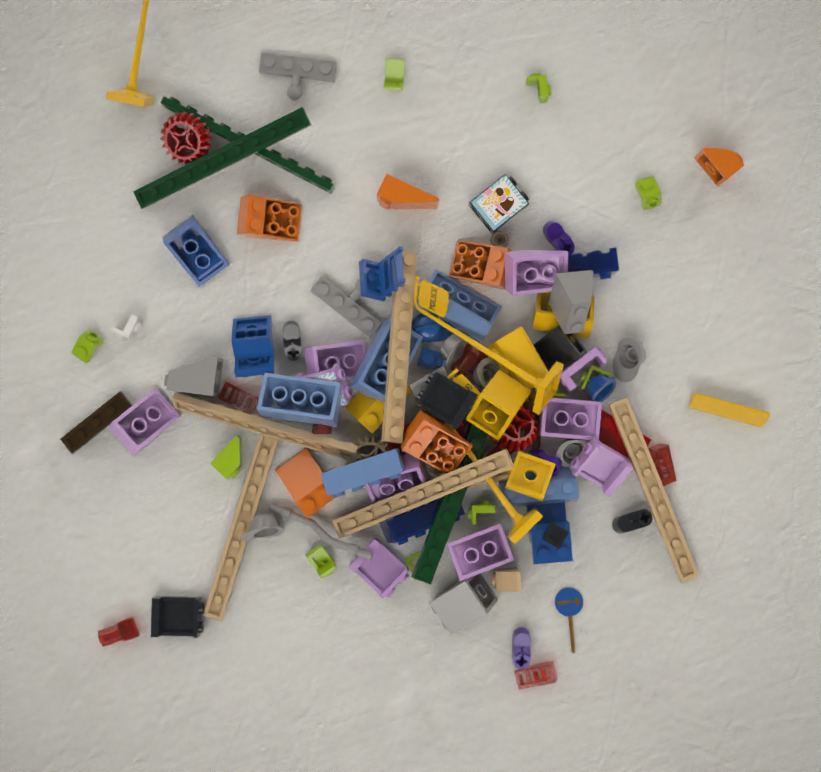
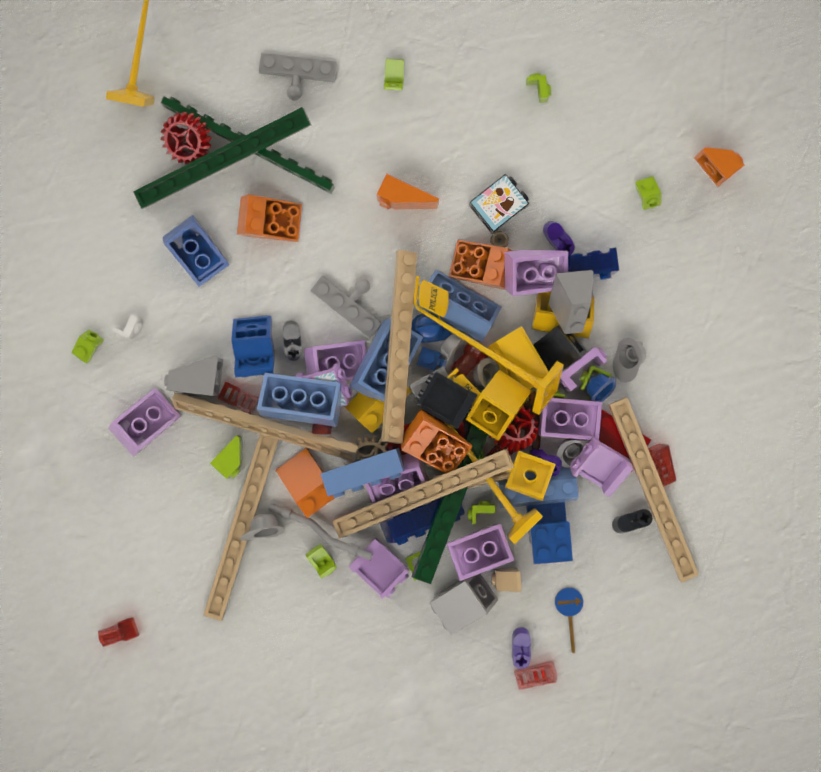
dark brown plate [60,391,133,454] -> none
black panel [151,596,204,638] -> none
blue plate [359,246,406,301] -> none
black plate [542,522,569,549] -> none
yellow slope [689,393,771,427] -> none

